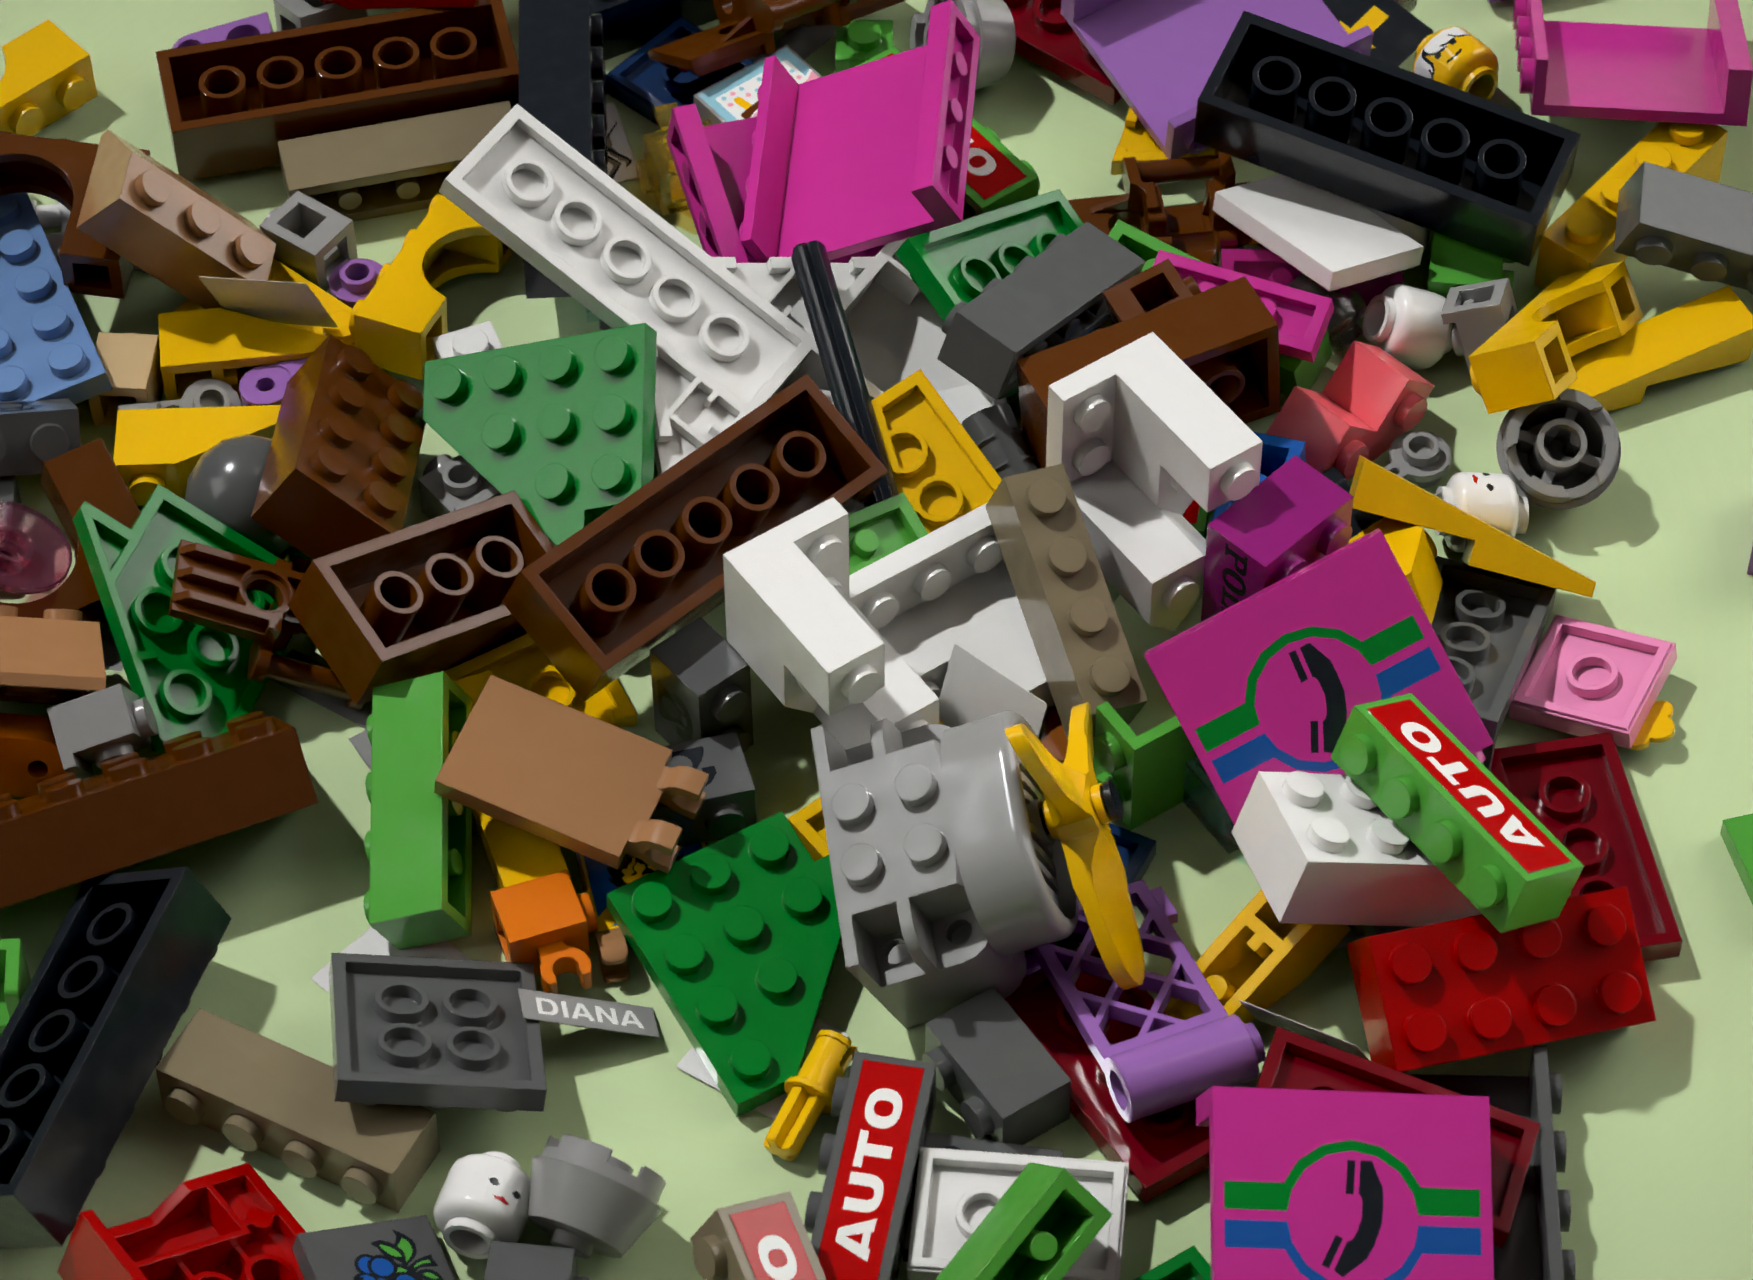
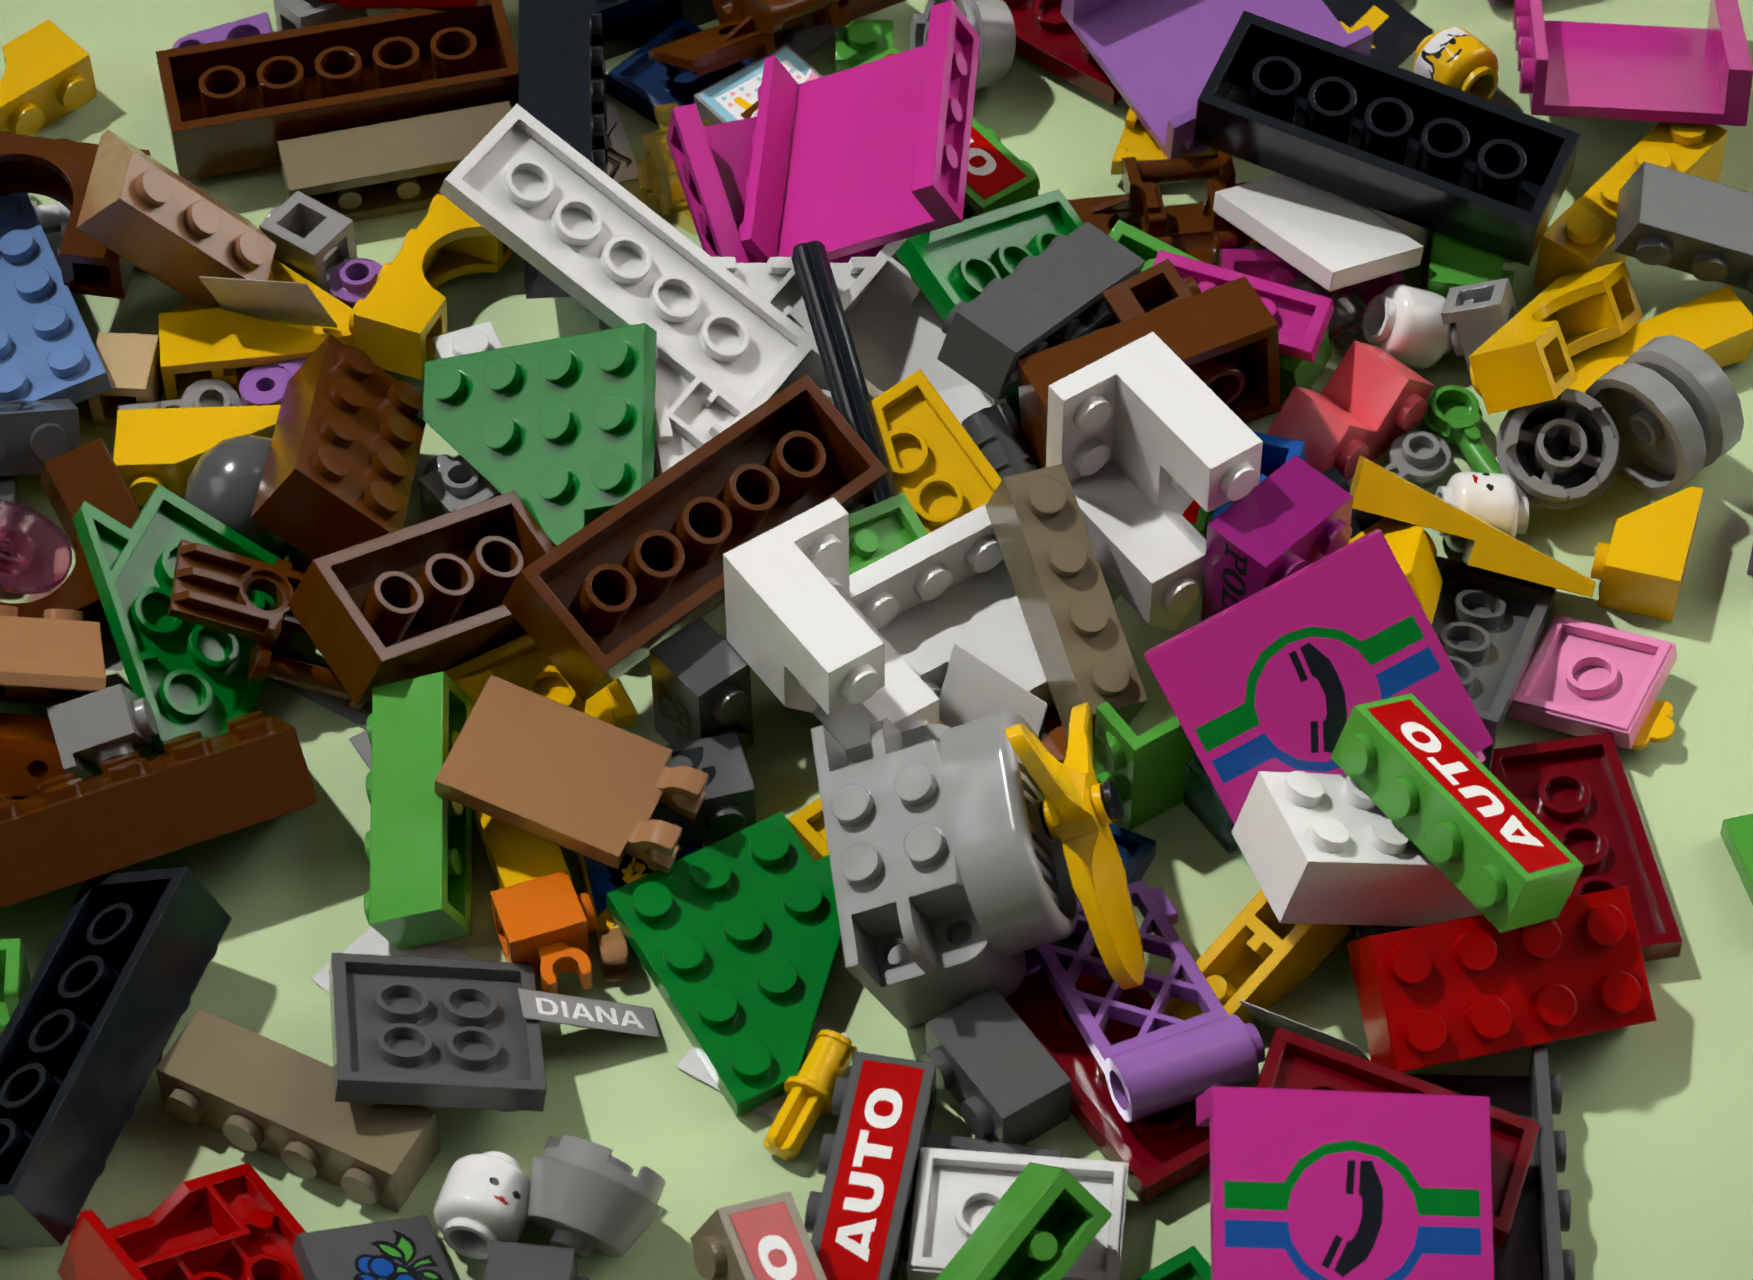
none -> bright green plate [1421,385,1502,474]
none -> light grey wheel [1585,335,1744,496]
none -> yellow slope [1591,486,1703,622]

